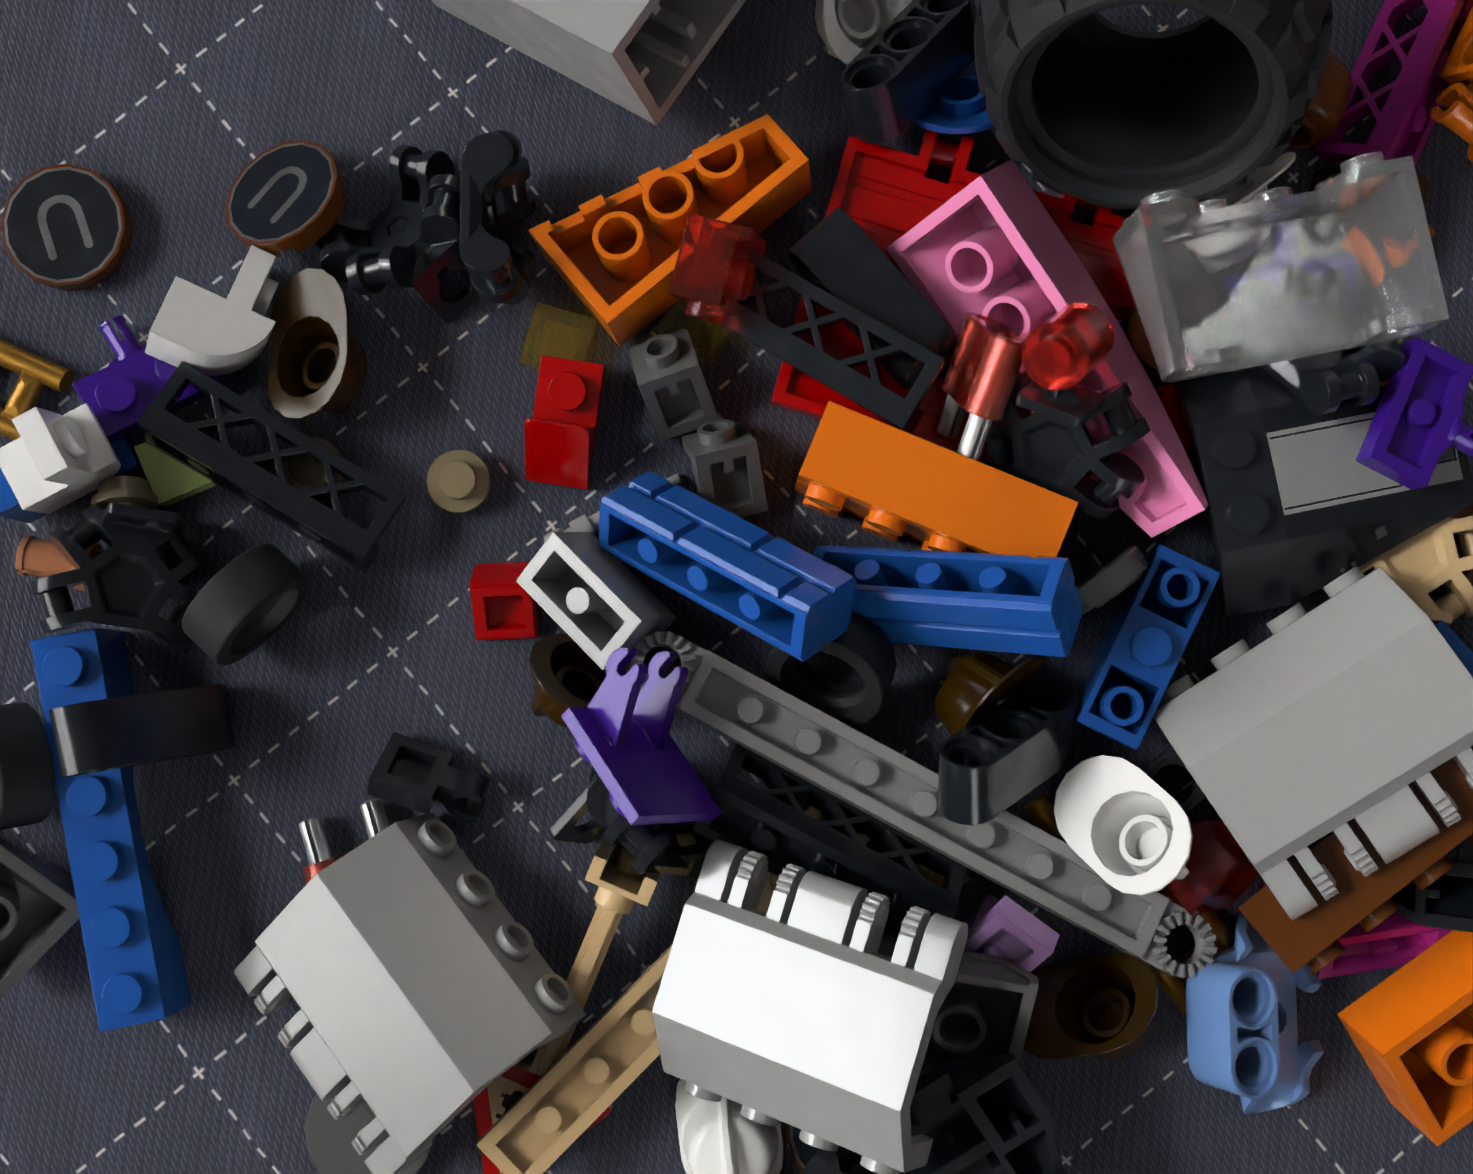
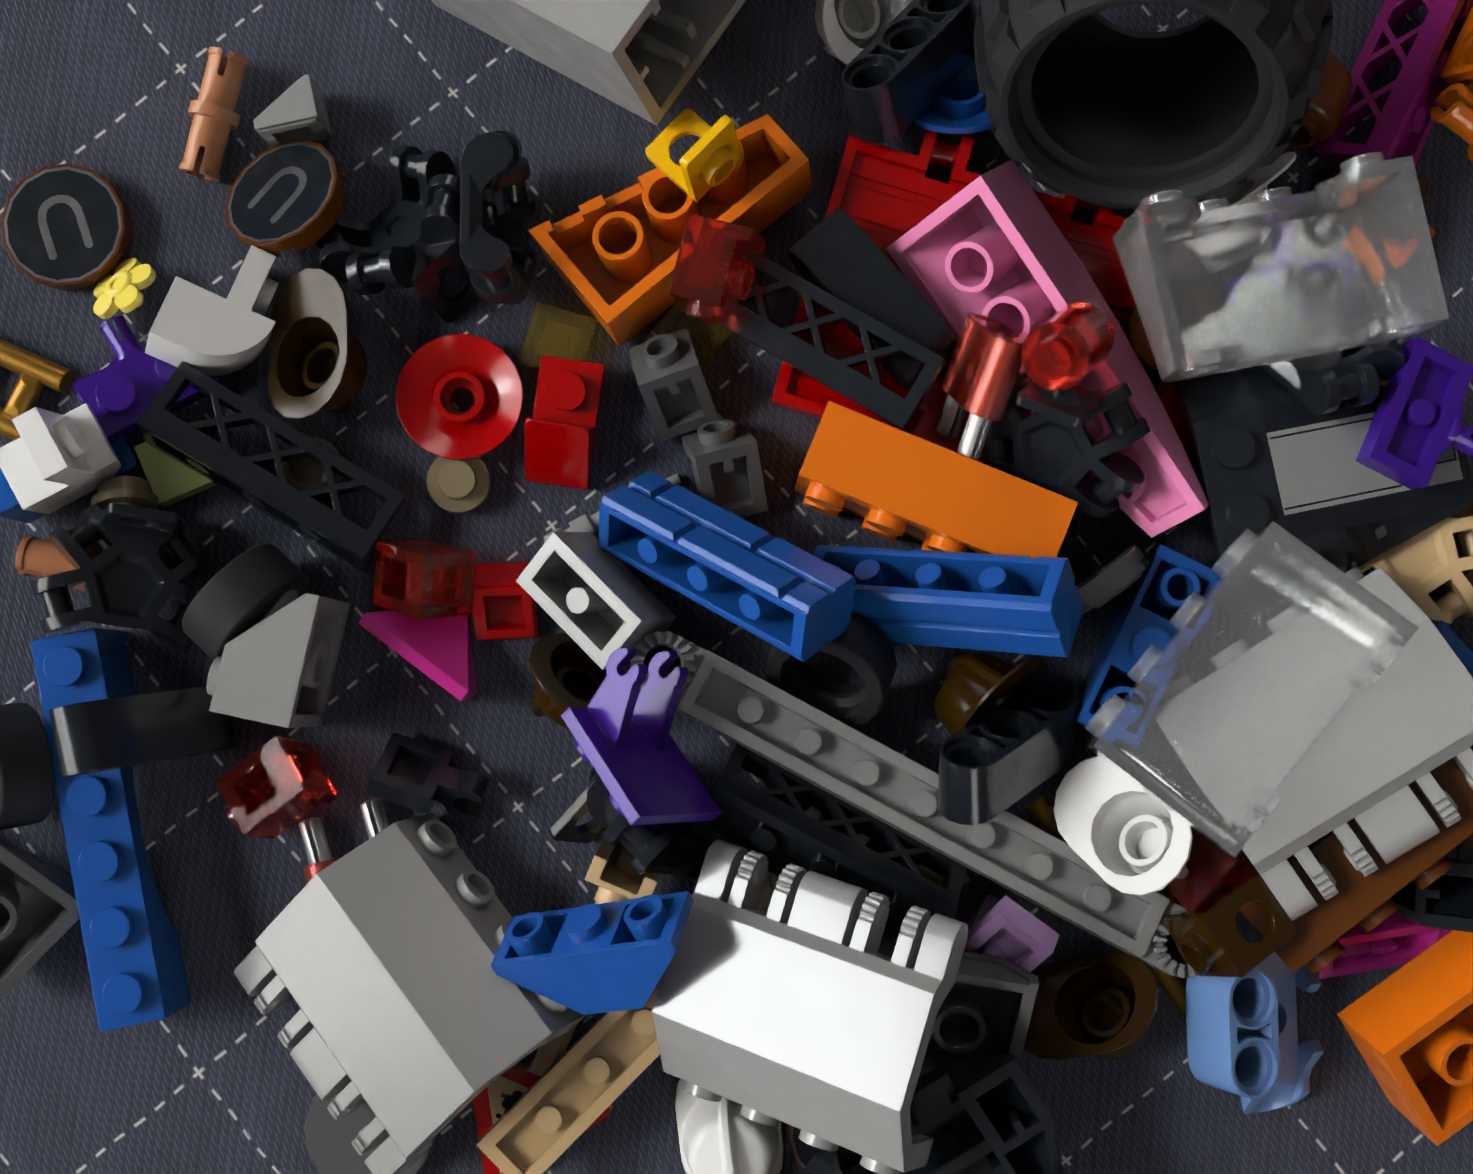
none -> light yellow plant [93,258,156,319]
none -> nougat pin [179,47,249,182]
none -> light grey slope [206,593,351,728]
none -> clear red brick [217,736,338,839]
none -> light grey slope [253,74,333,148]
none -> dark pink slope [358,604,479,701]
none -> clear red brick [373,538,477,620]
none -> red dish [396,334,524,460]
none -> blue slope [491,891,694,1015]
none -> yellow bracket [645,109,742,203]
none -> clear windscreen [1085,521,1419,857]
none -> dark brown bracket [1162,876,1296,977]

